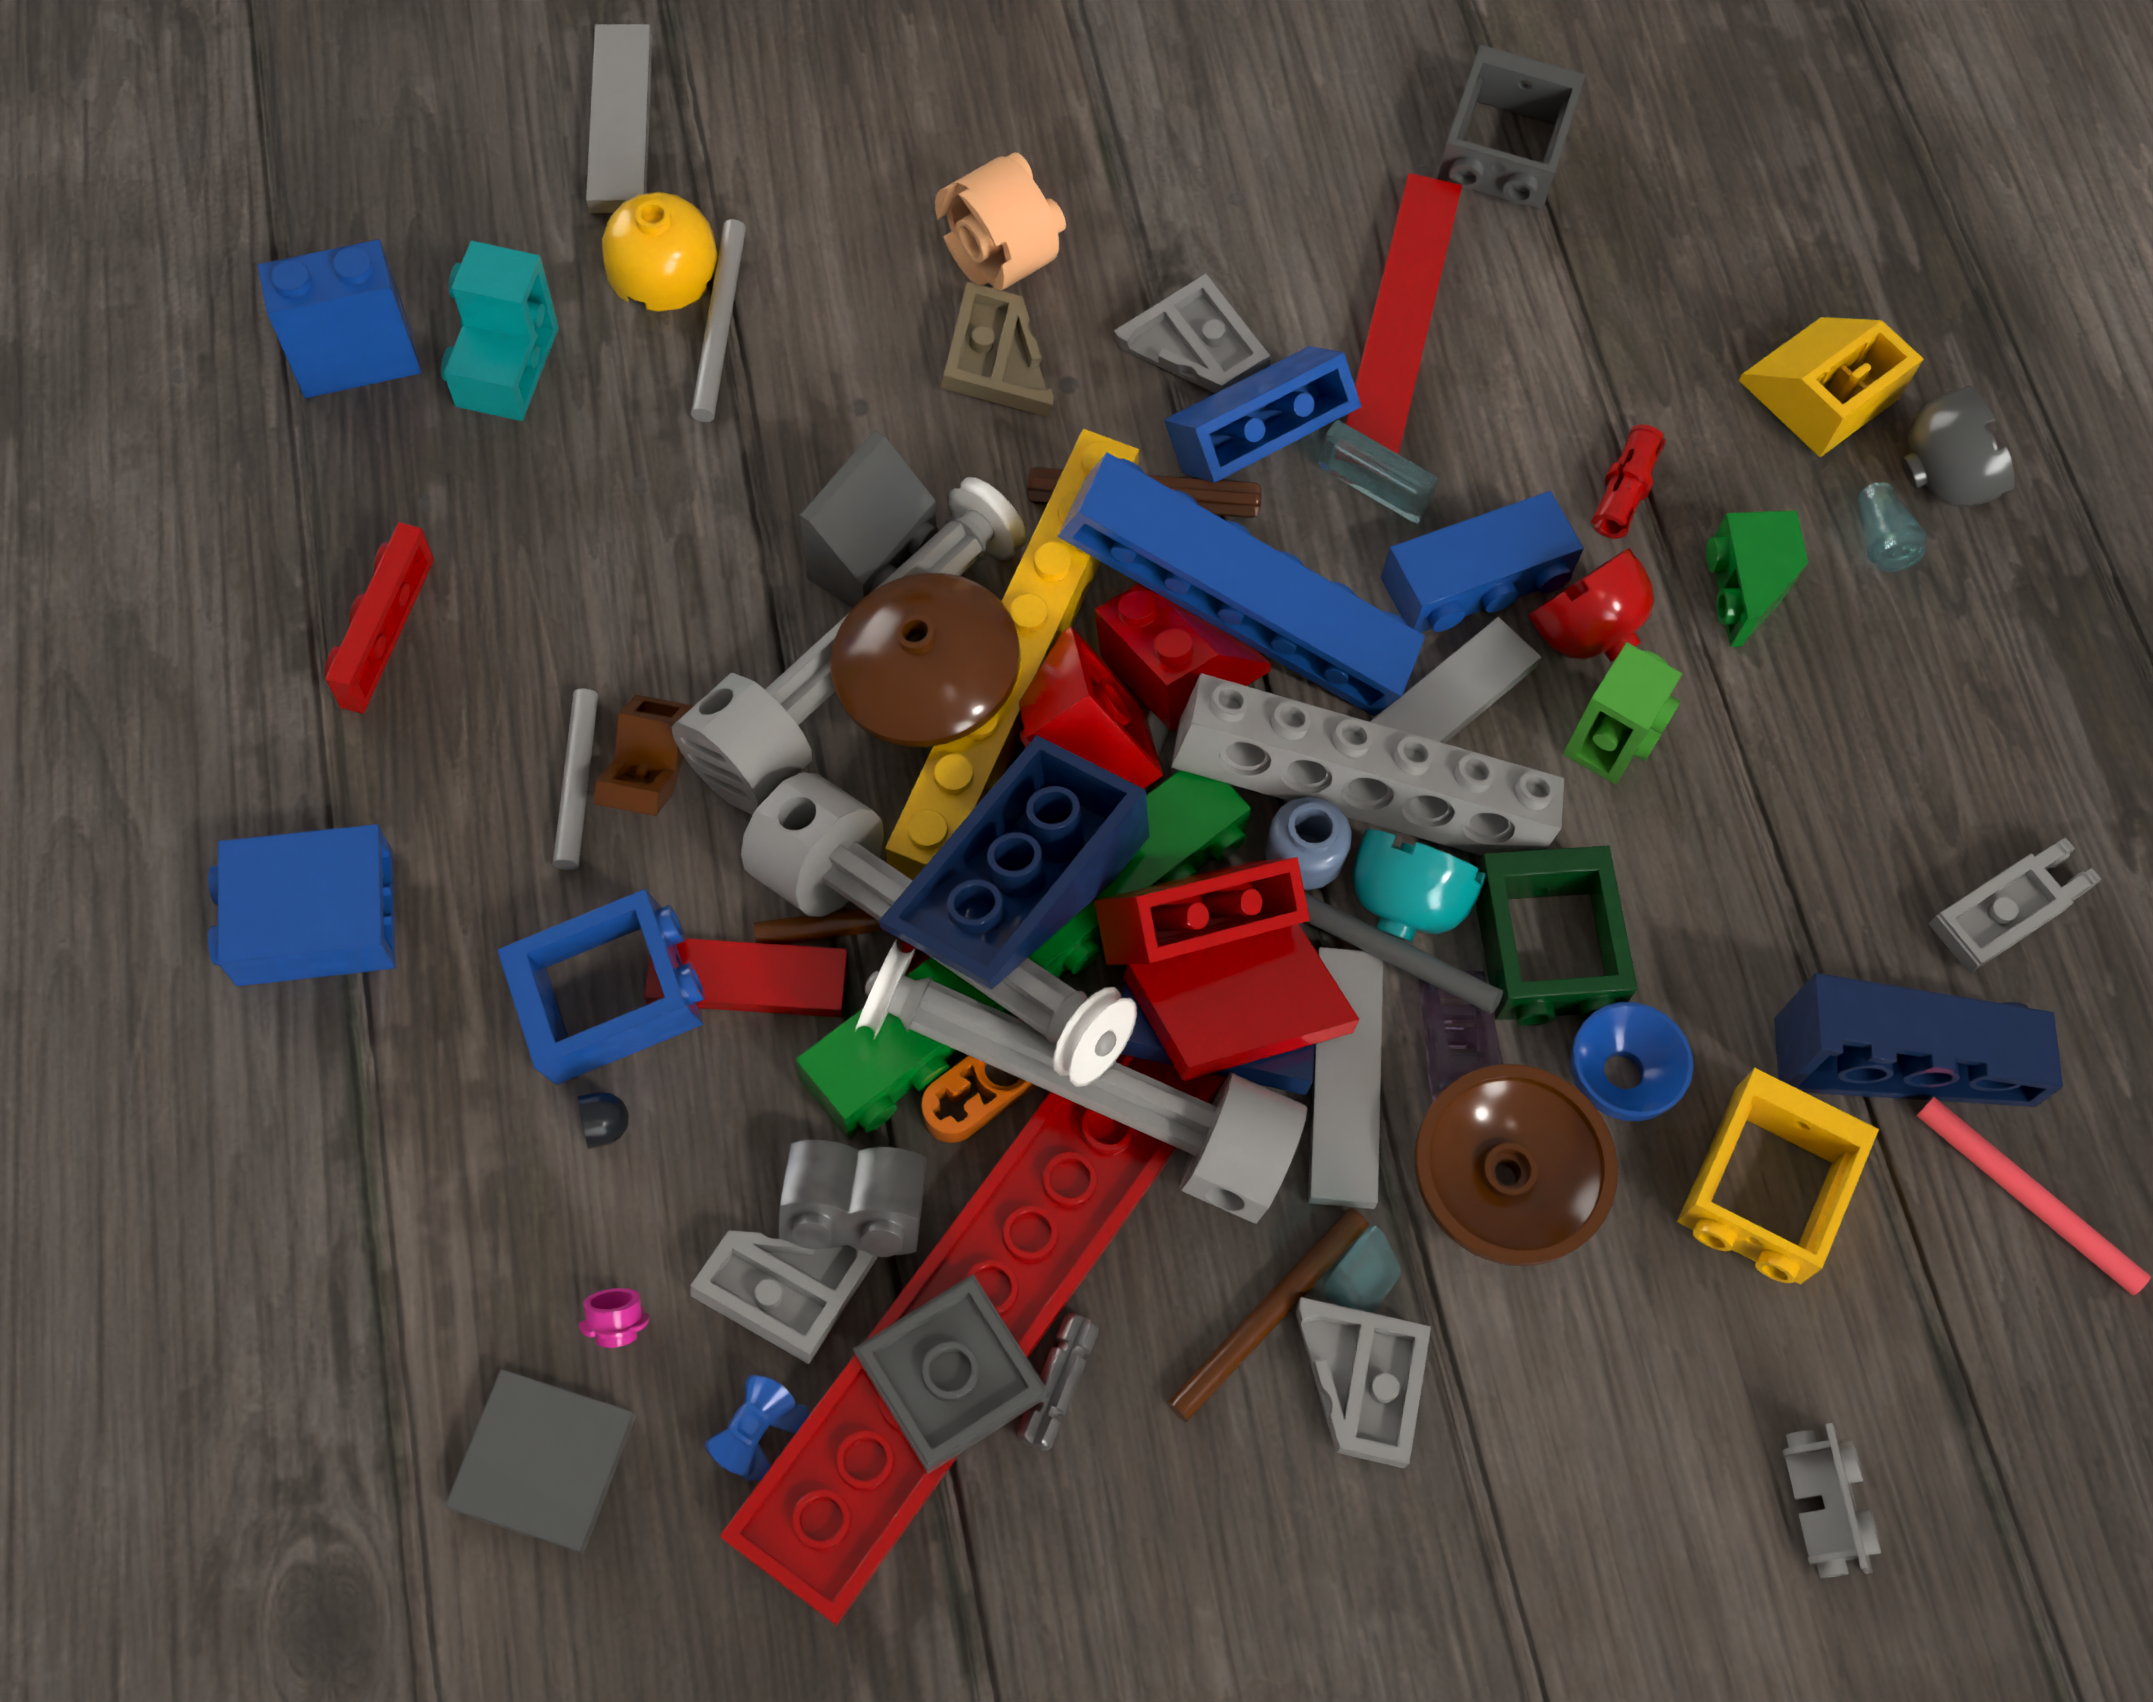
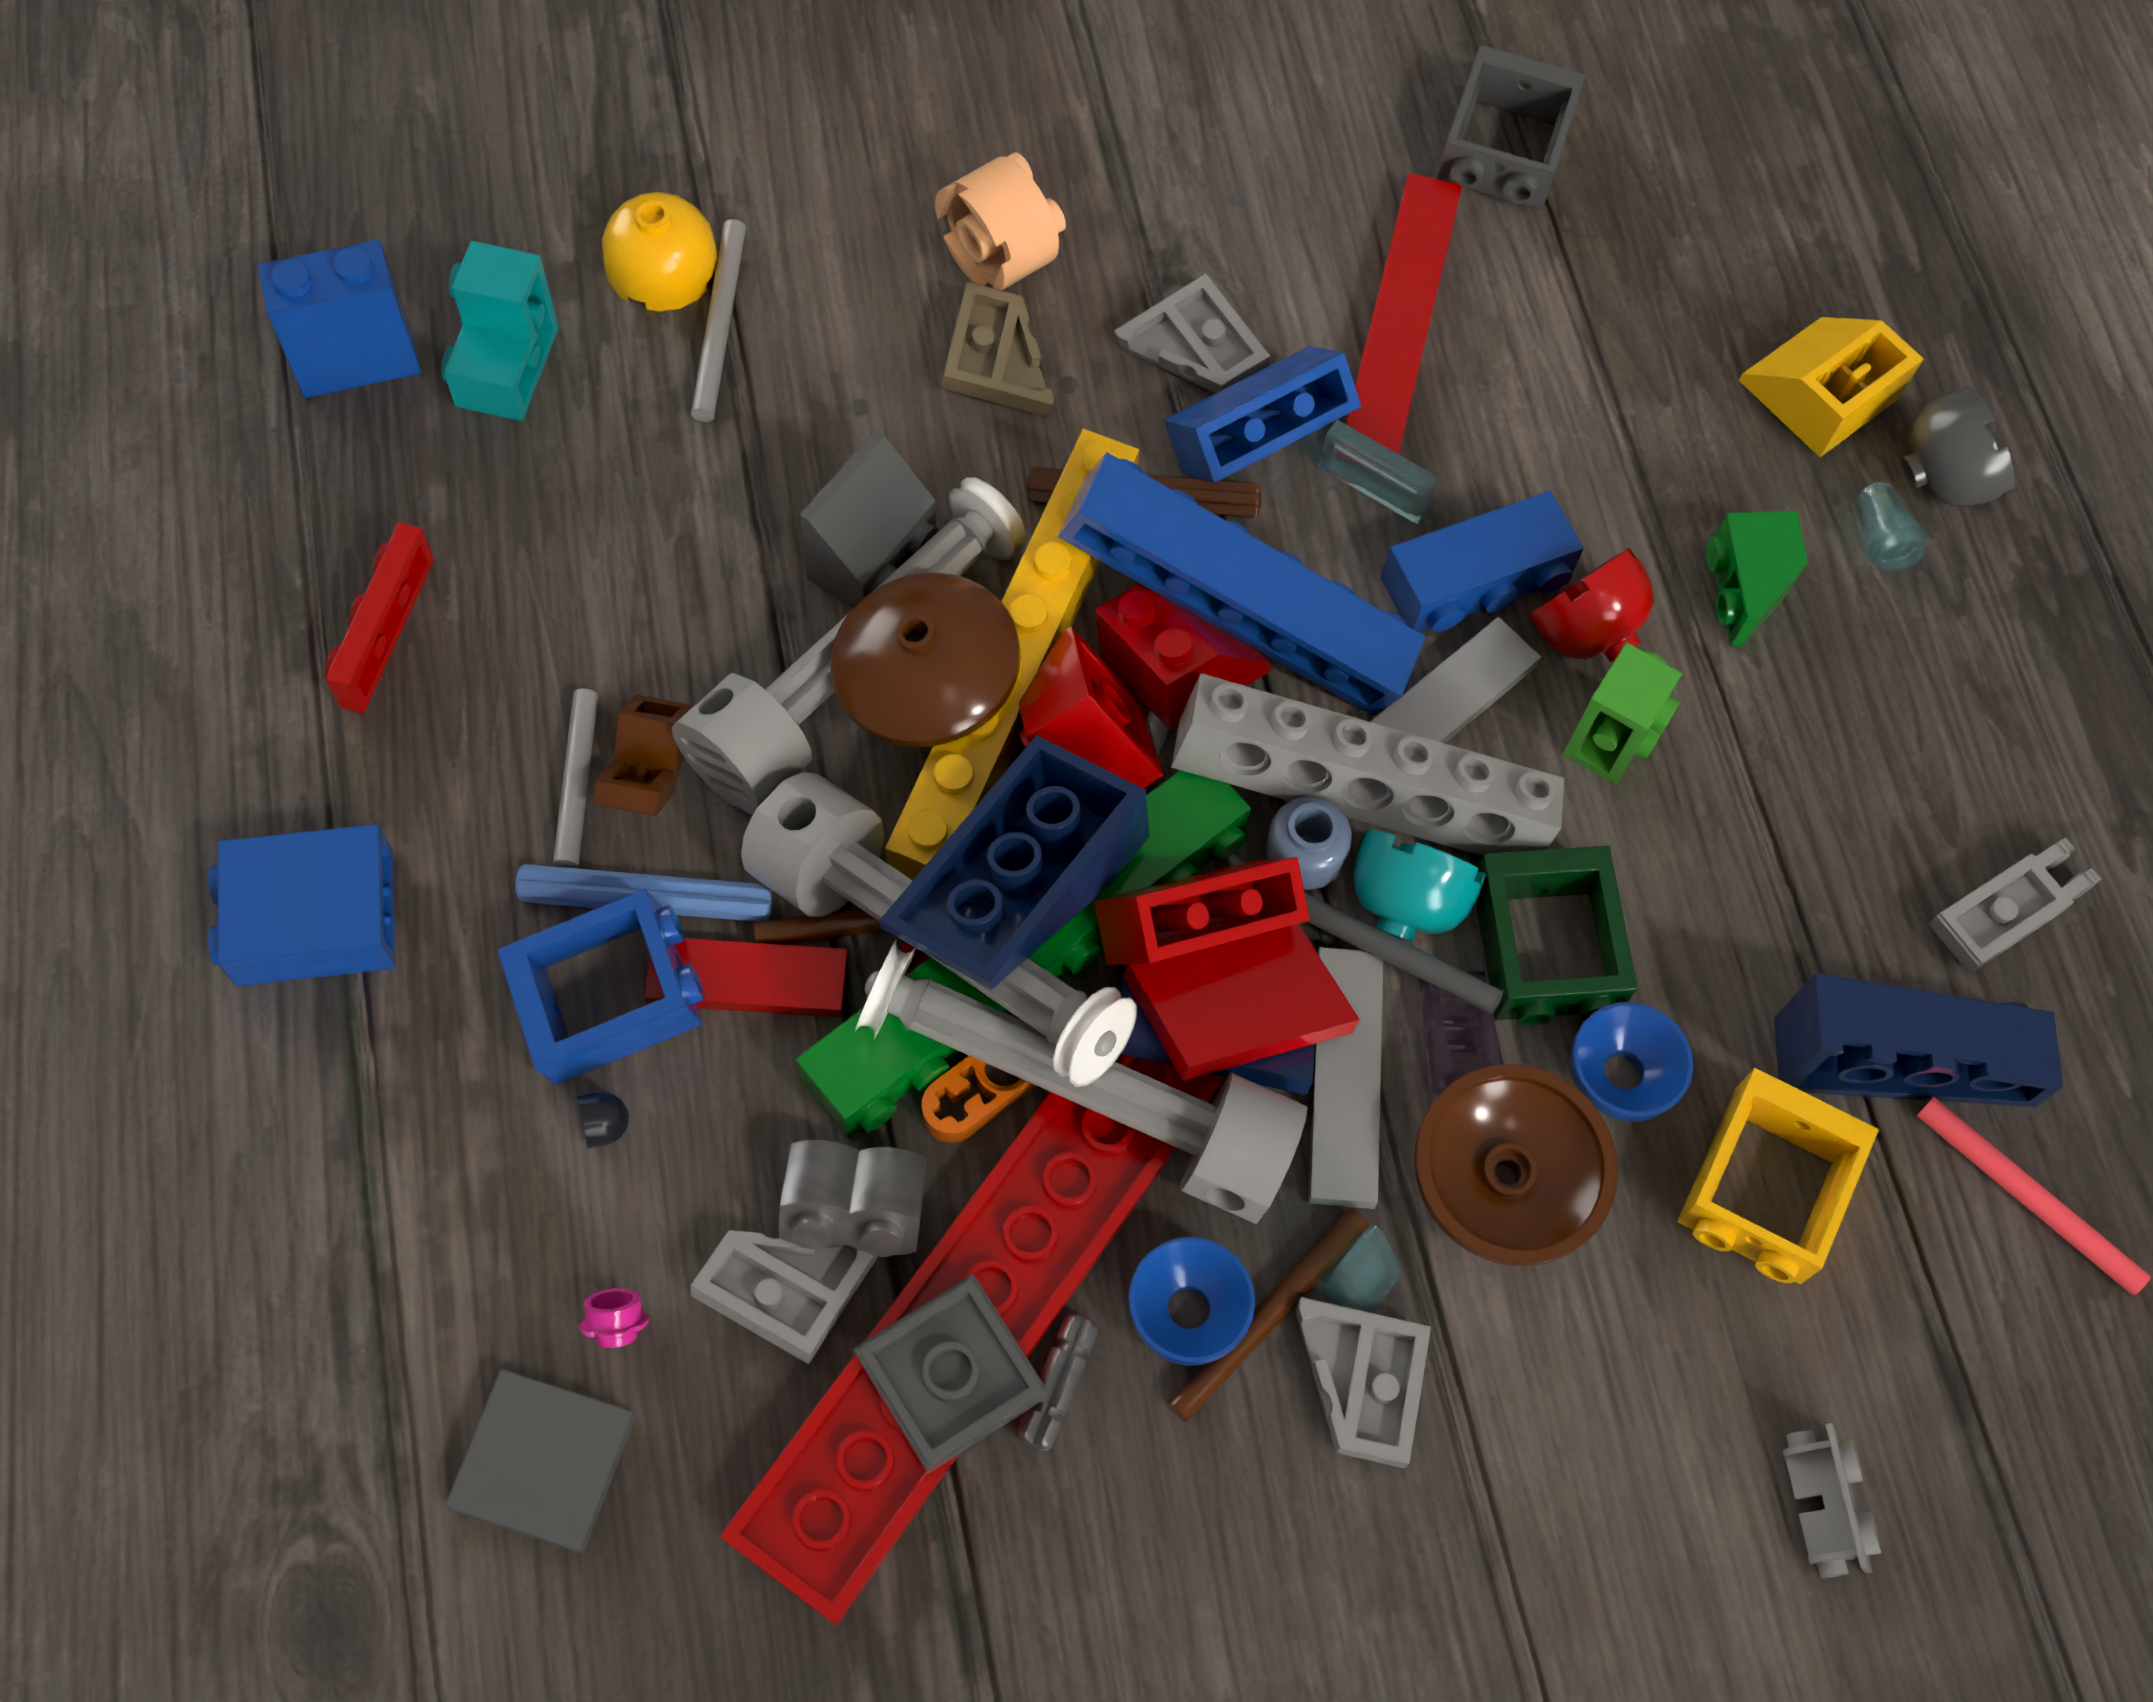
light grey tile [586,24,652,213] -> none
blue piece [705,1374,809,1481] -> none
red pin [1591,424,1666,539] -> none
none -> medium blue axle [515,864,773,922]
none -> blue piece [1128,1237,1255,1365]

